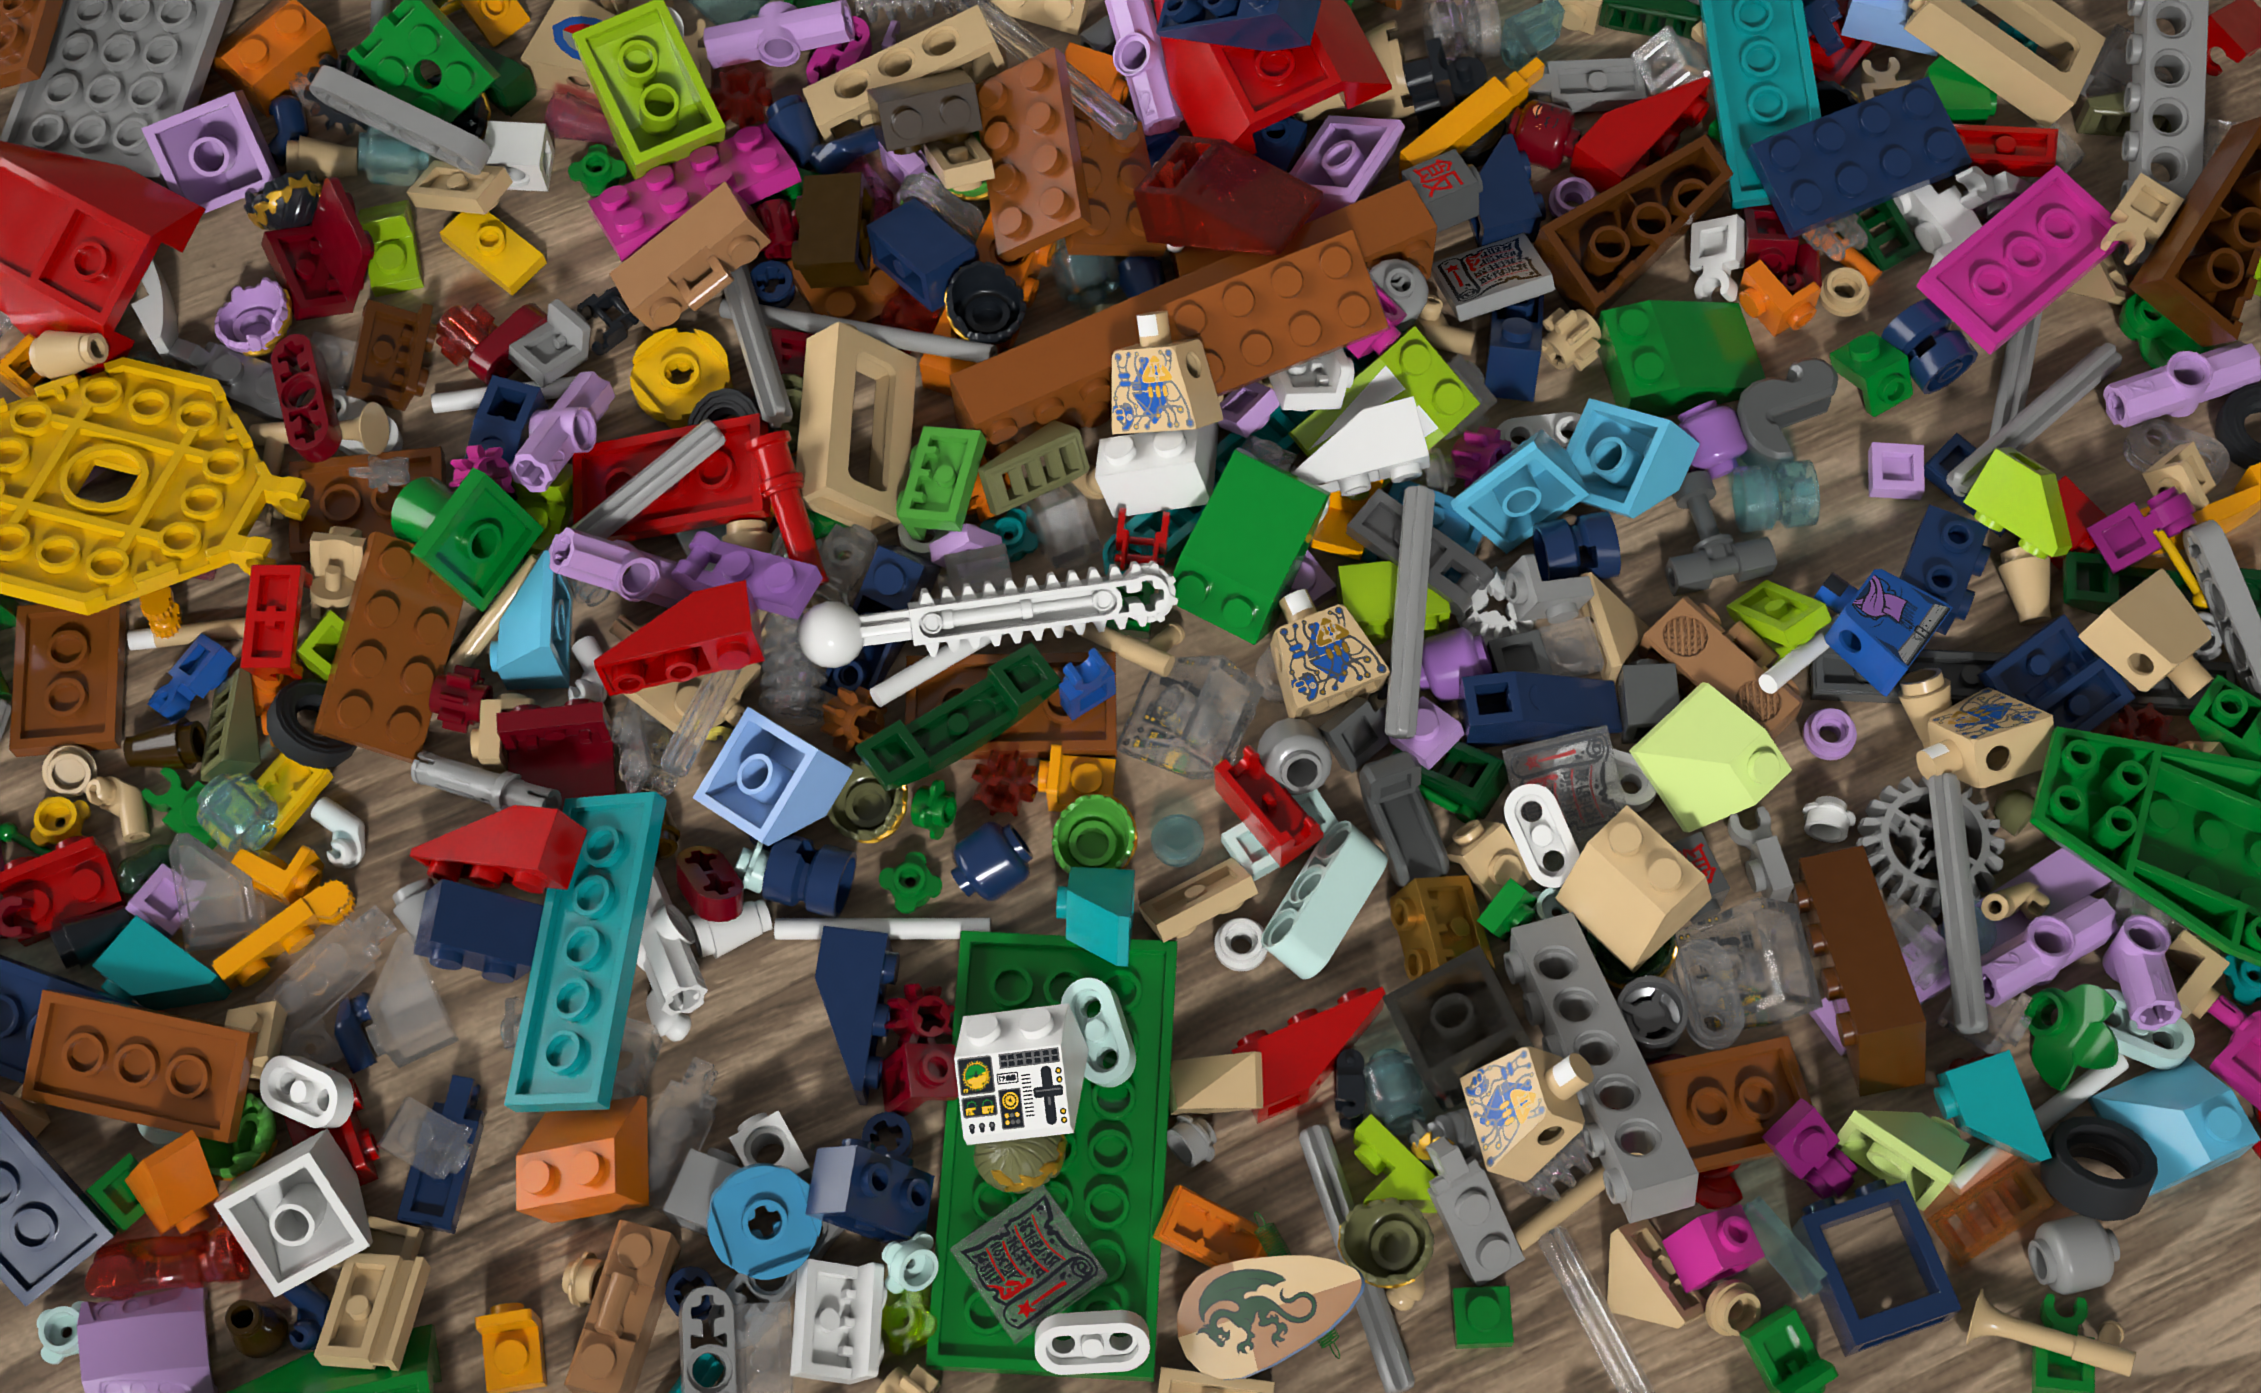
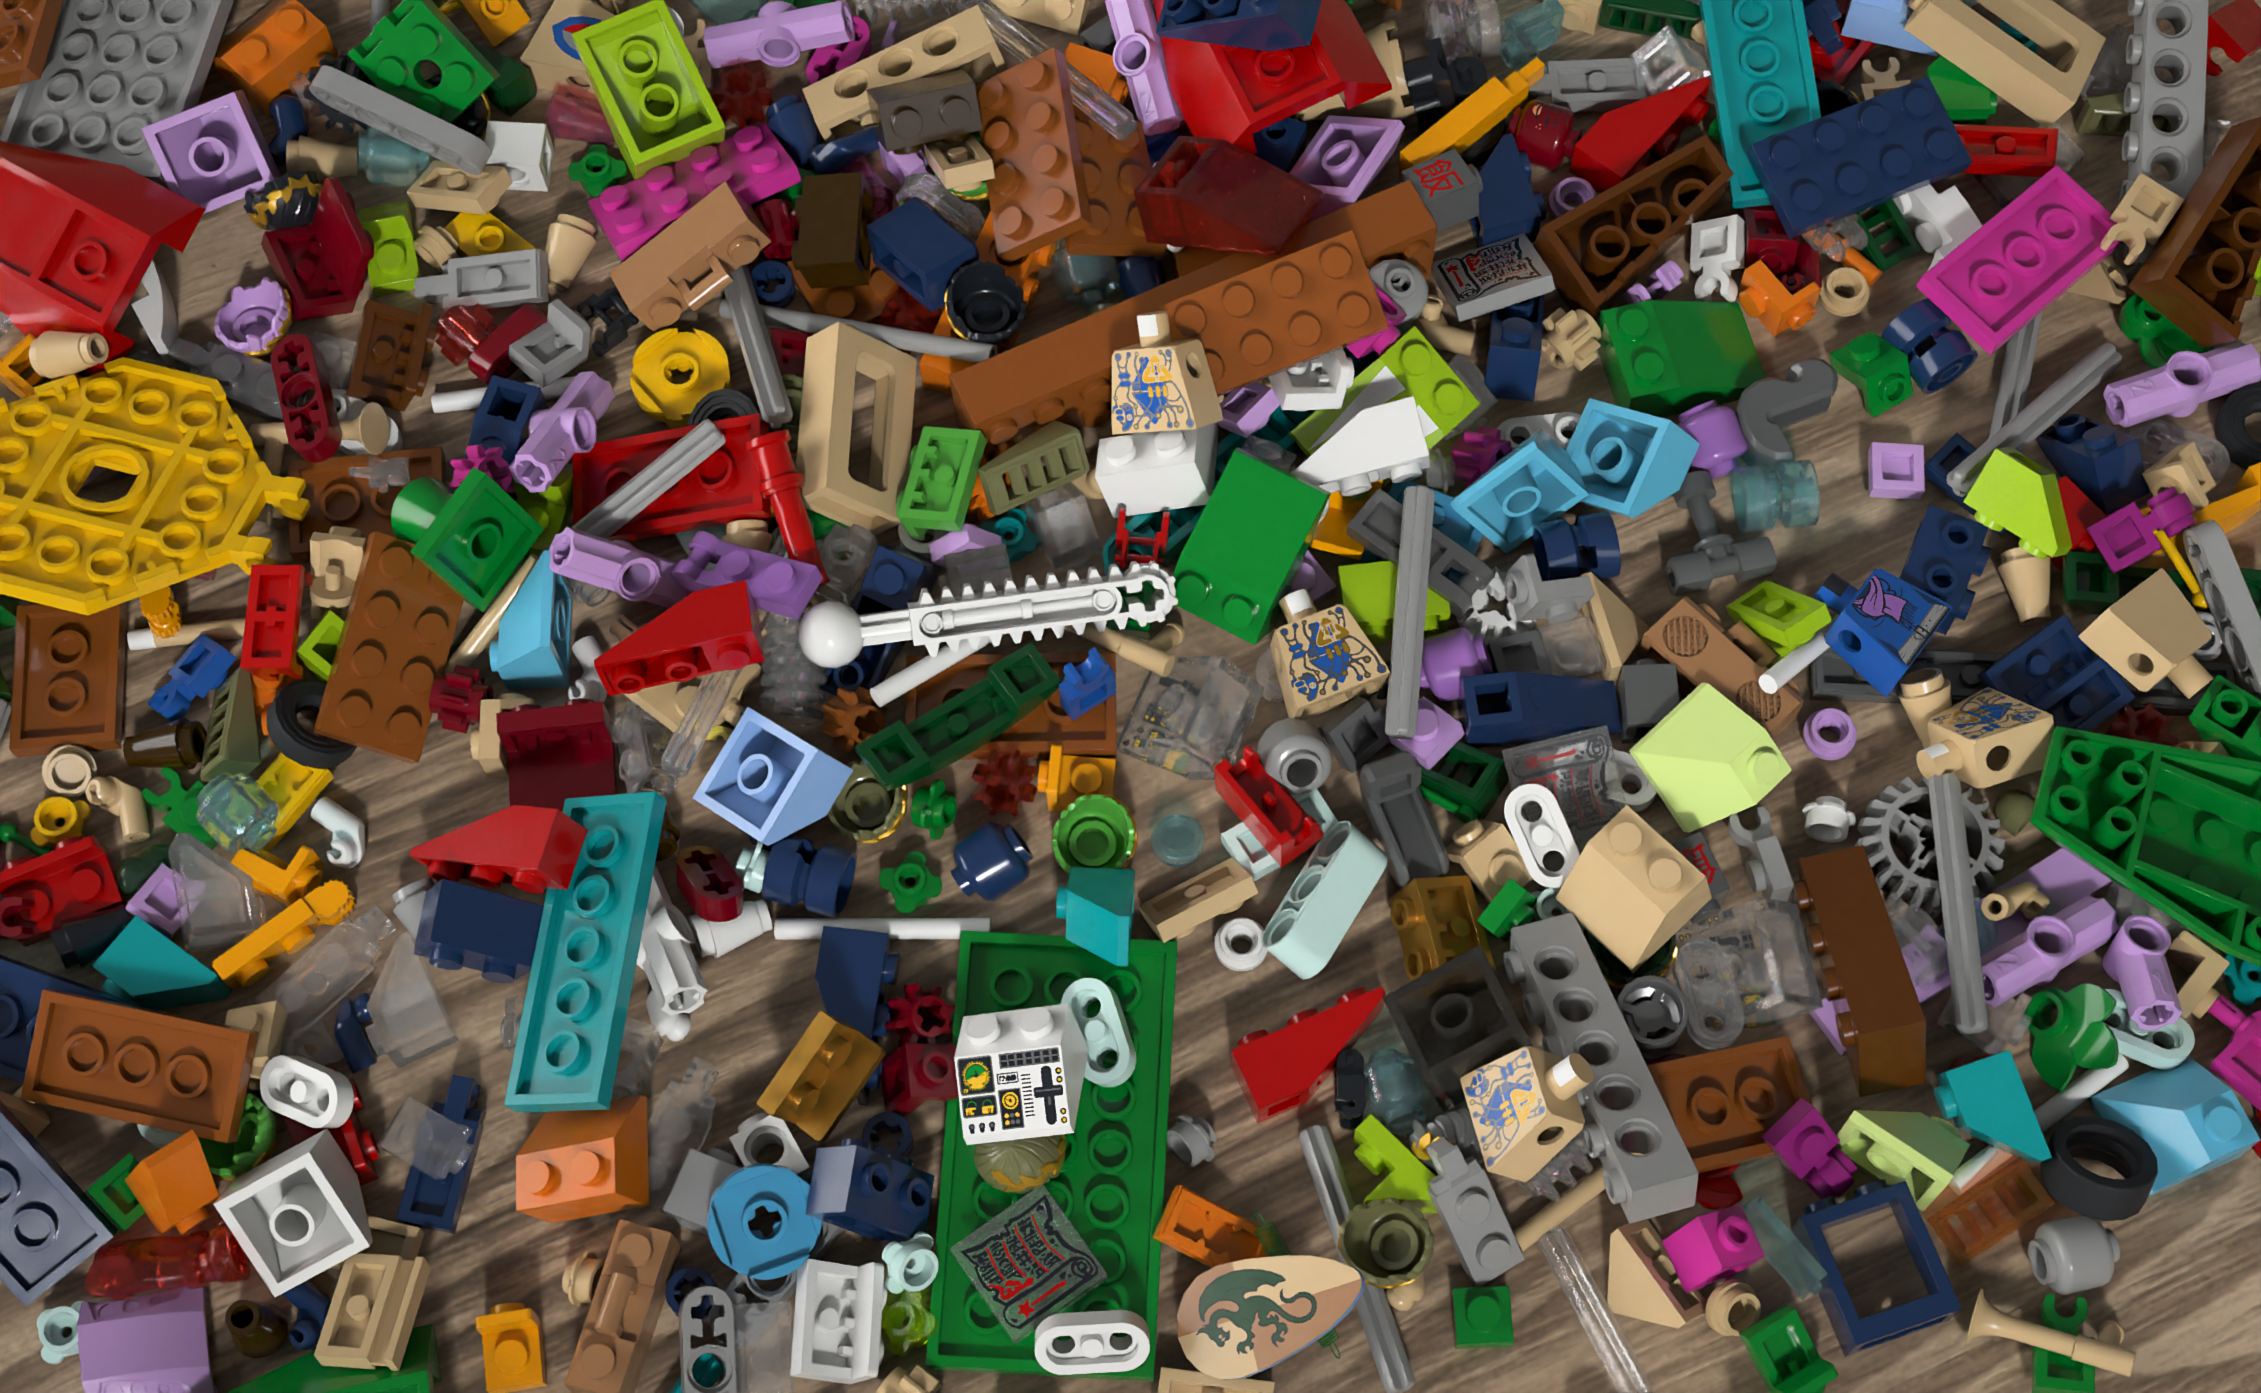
light grey pin [411,751,562,812] -> none
tan slope [1169,1051,1263,1117] -> none
light grey plate [1955,166,2033,220] -> none
none -> tan plate [413,225,459,272]
none -> light grey hinge [414,249,549,312]
none -> tan cone [545,214,596,292]
none -> pearl gold bracket [756,1010,886,1142]
none -> lavender piece [1623,260,1684,306]
none -> dark blue slope [2036,414,2150,514]

